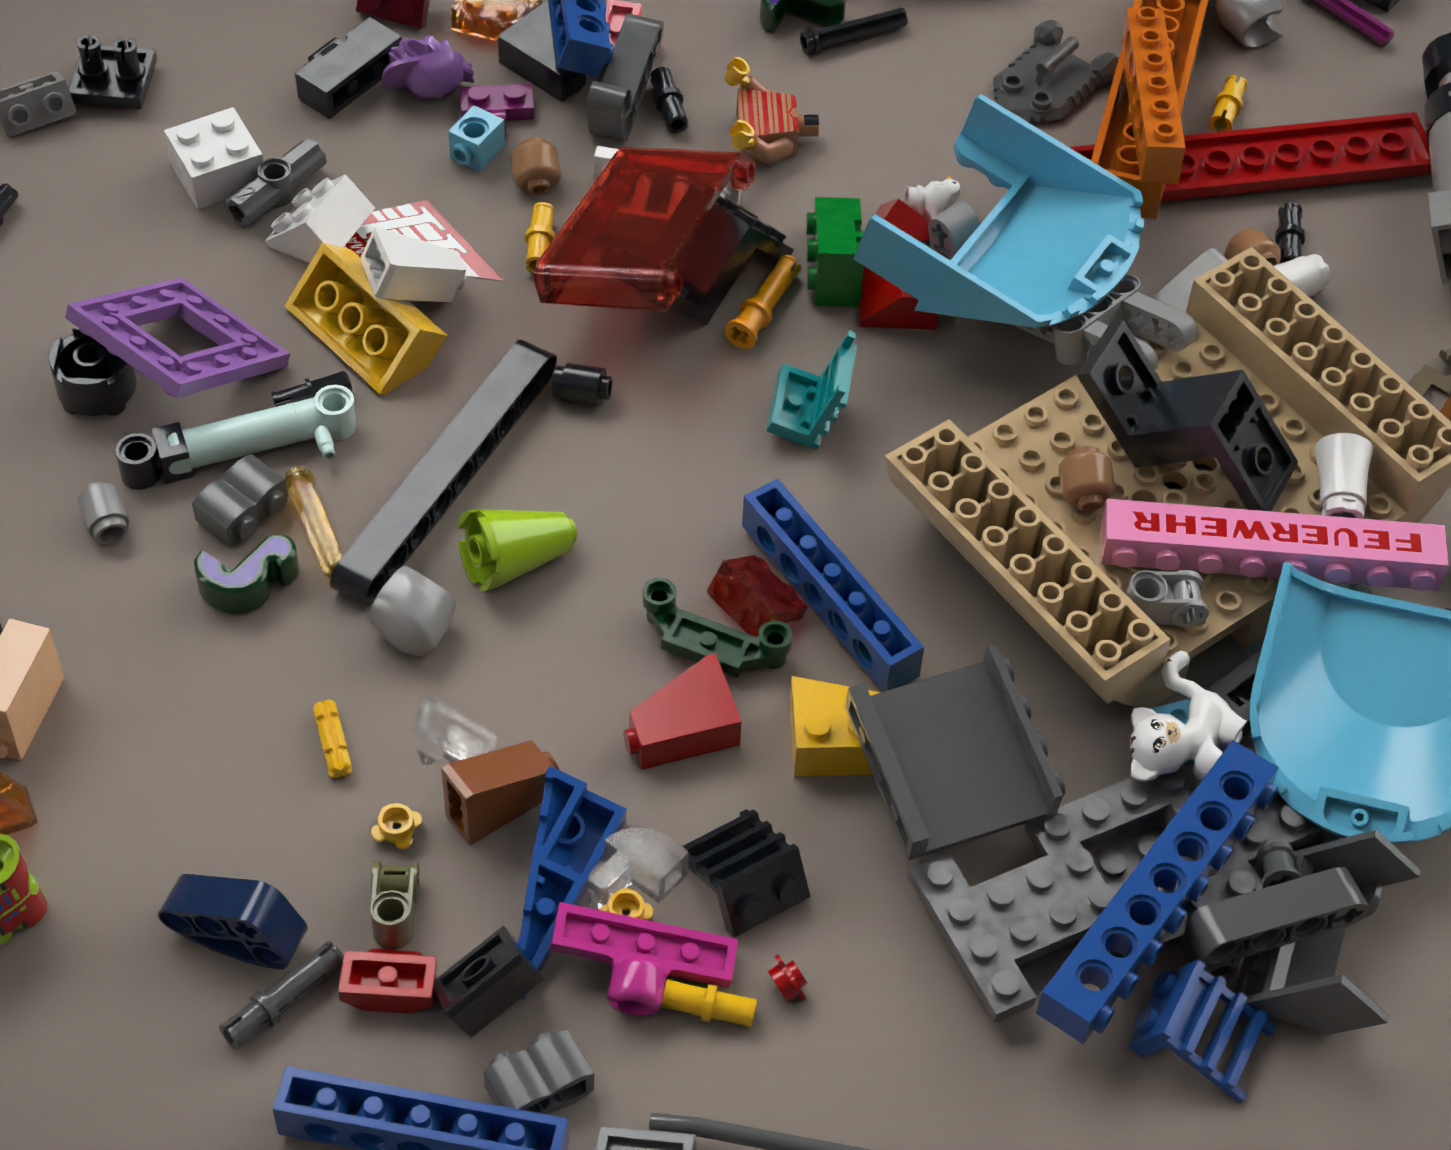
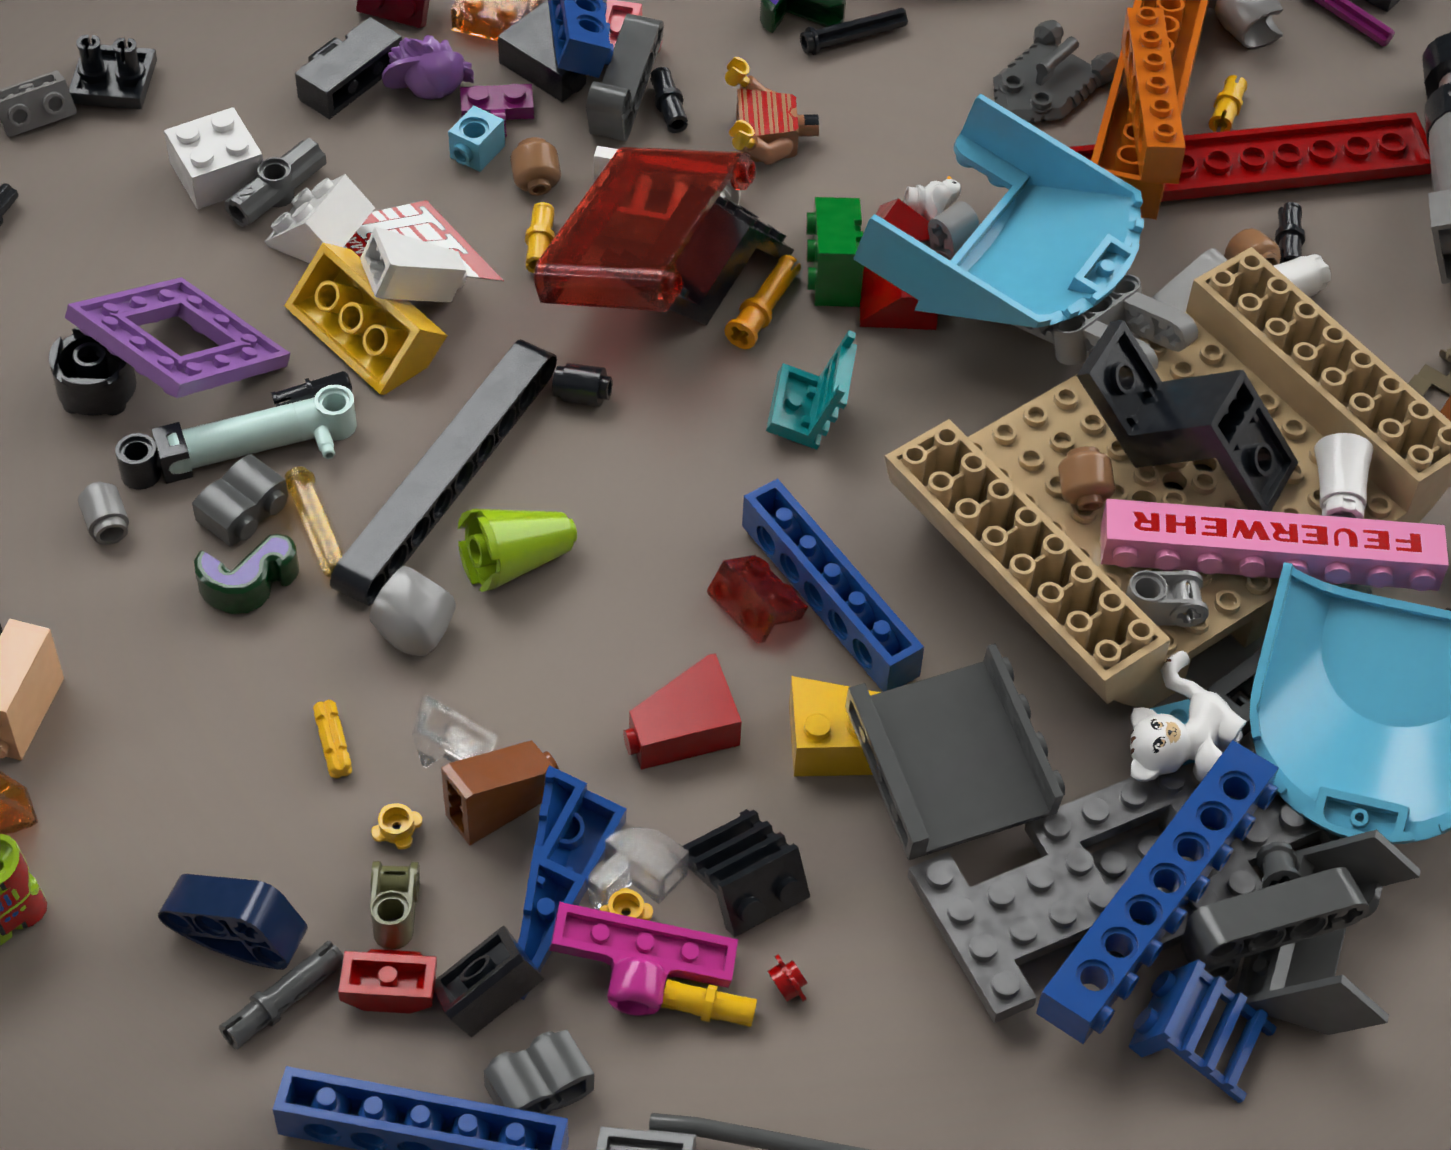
dark green plate [643,578,793,678] -> none

